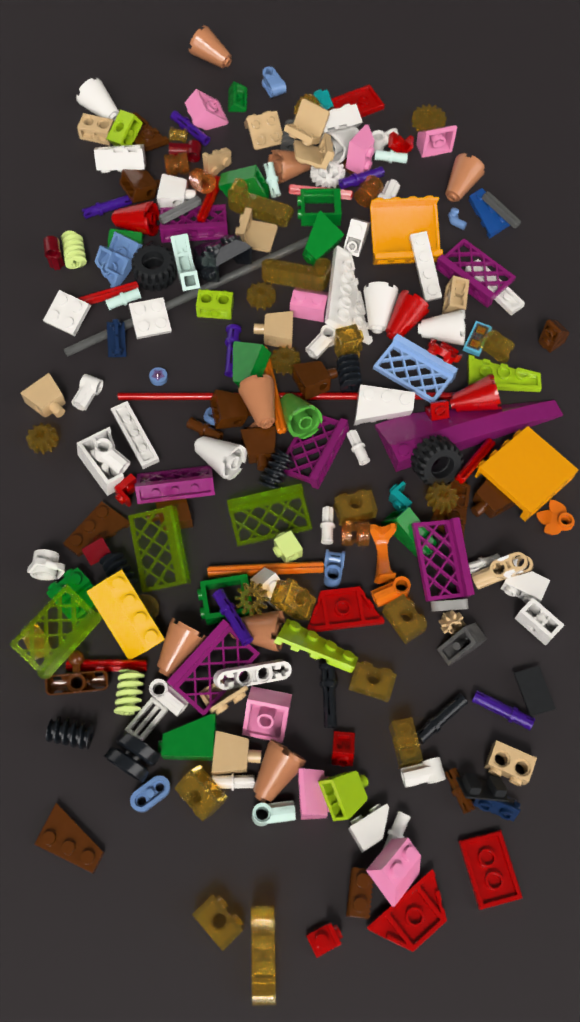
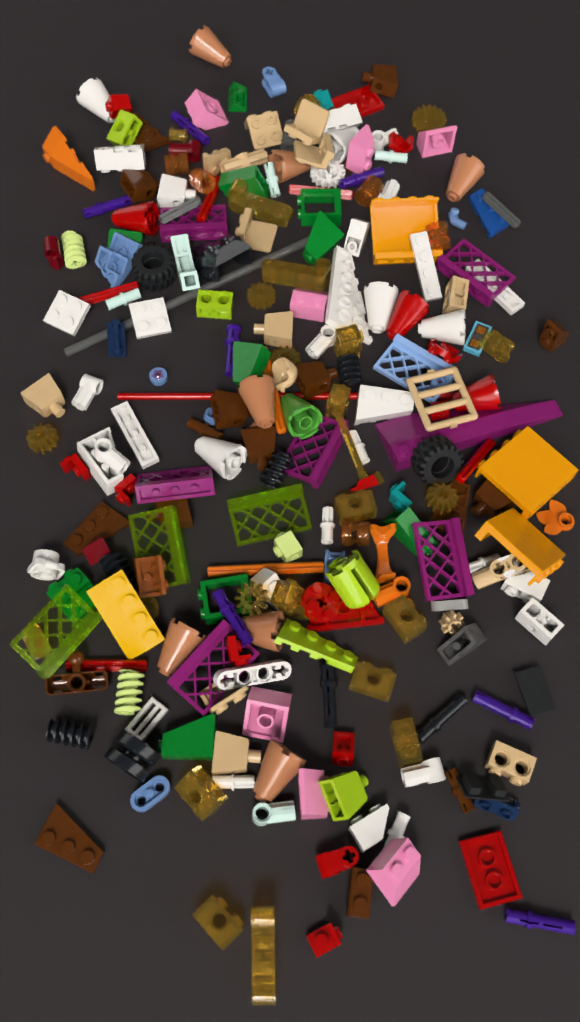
tan brick [77,113,114,145] -> none
white piece [149,679,189,717] -> none
red wing [366,869,447,952] -> none
lime wing [467,355,542,392] -> none
none -> orange wedge [42,125,96,191]
none -> red bracket [60,453,91,481]
none -> red brick [105,94,132,118]
none -> dark orange bracket [133,555,168,599]
none -> tan piece [219,149,268,173]
none -> red bracket [226,635,252,666]
none -> tan hair [272,357,298,393]
none -> red plate [300,582,340,624]
none -> red piece [315,846,359,879]
none -> lime cylinder [324,550,380,609]
none -> clear yellow brick [325,383,351,421]
none -> clear yellow piece [334,411,384,492]
none -> reddish brown torso [361,64,399,98]
none -> tan bar [406,366,478,432]
none -> clear orange wheel [426,221,451,251]
none -> medium blue tile [430,376,449,388]
none -> light orange panel [474,508,566,586]
none -> dark purple pin [504,907,576,935]

